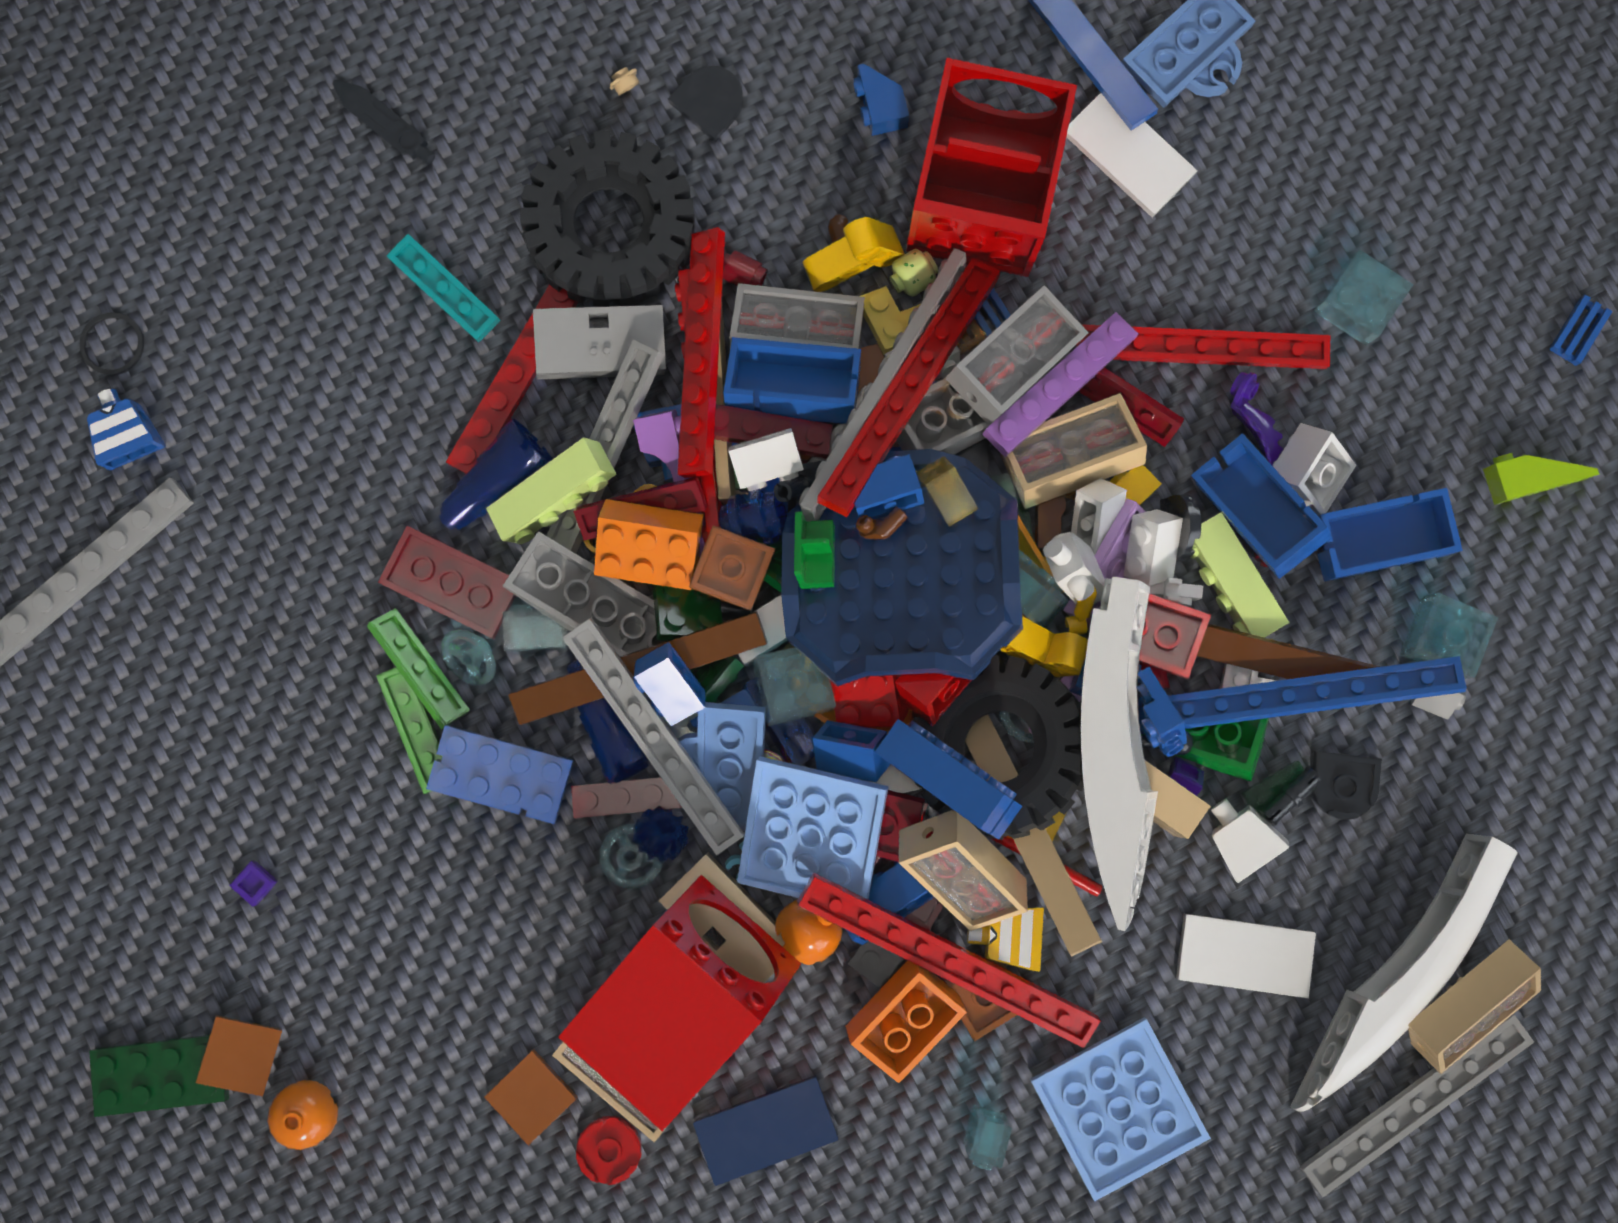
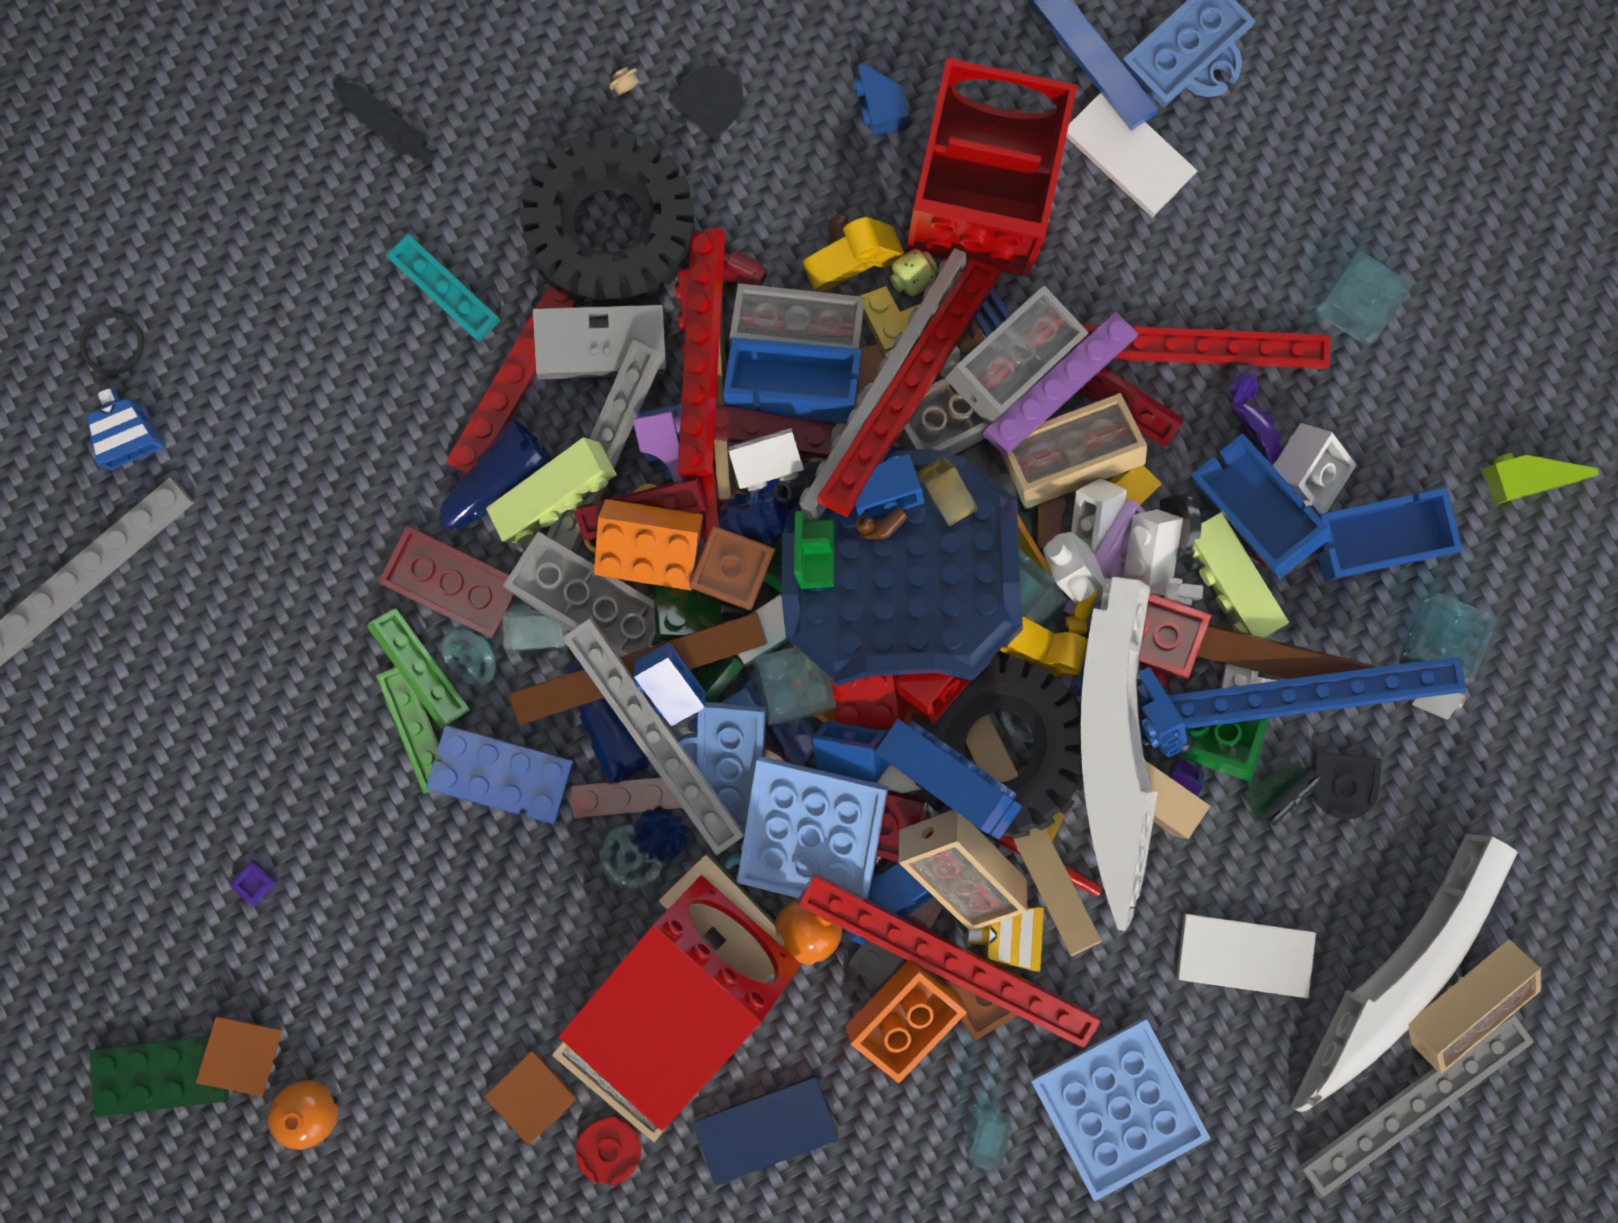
white torso [1211,799,1289,883] -> none
blue tile [1549,295,1613,366] -> none

